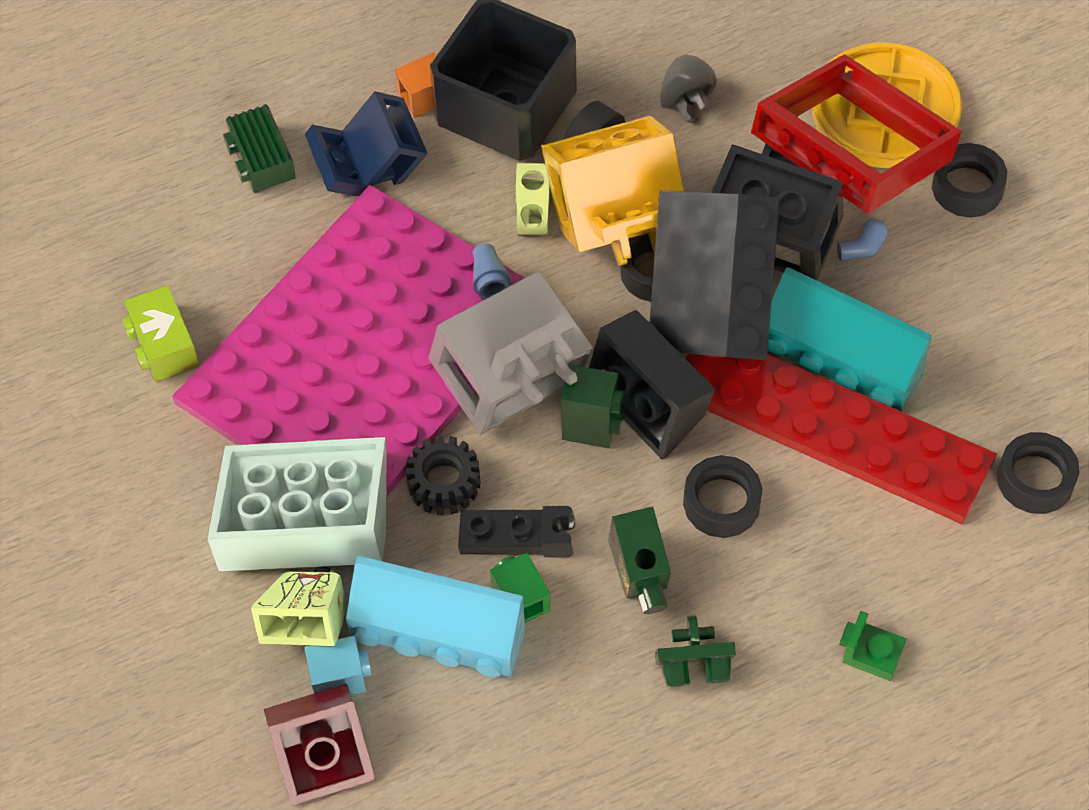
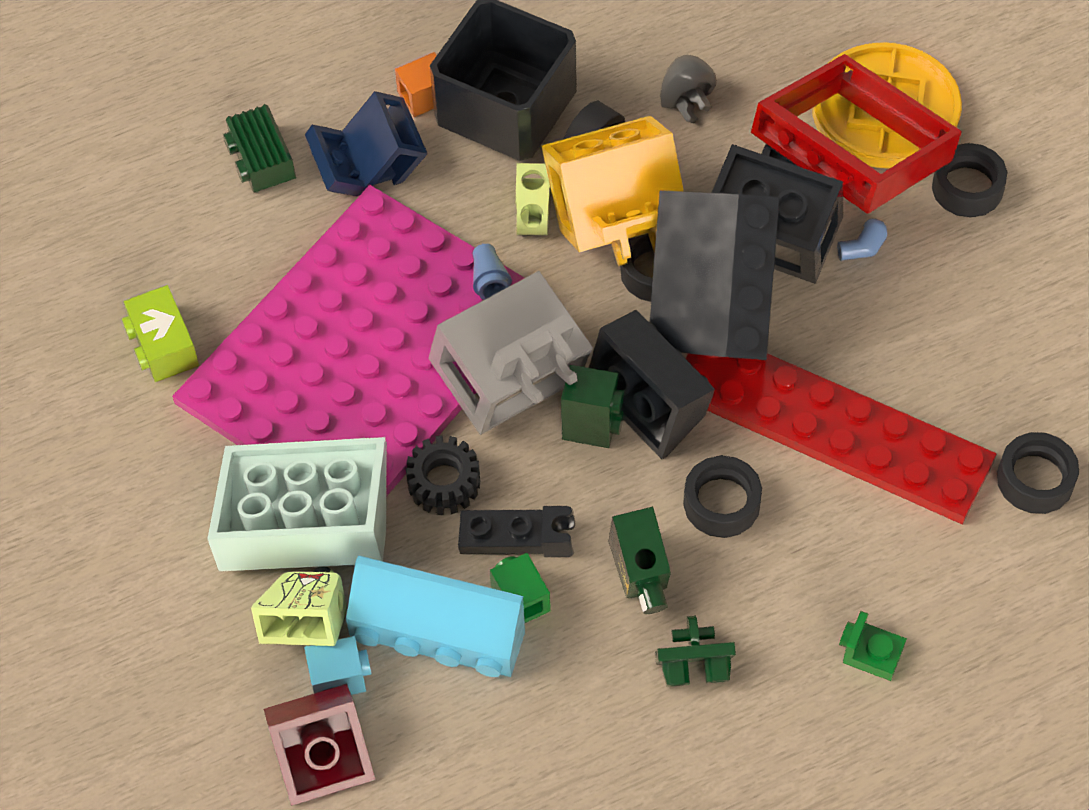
teal slope [768,267,932,412] -> none

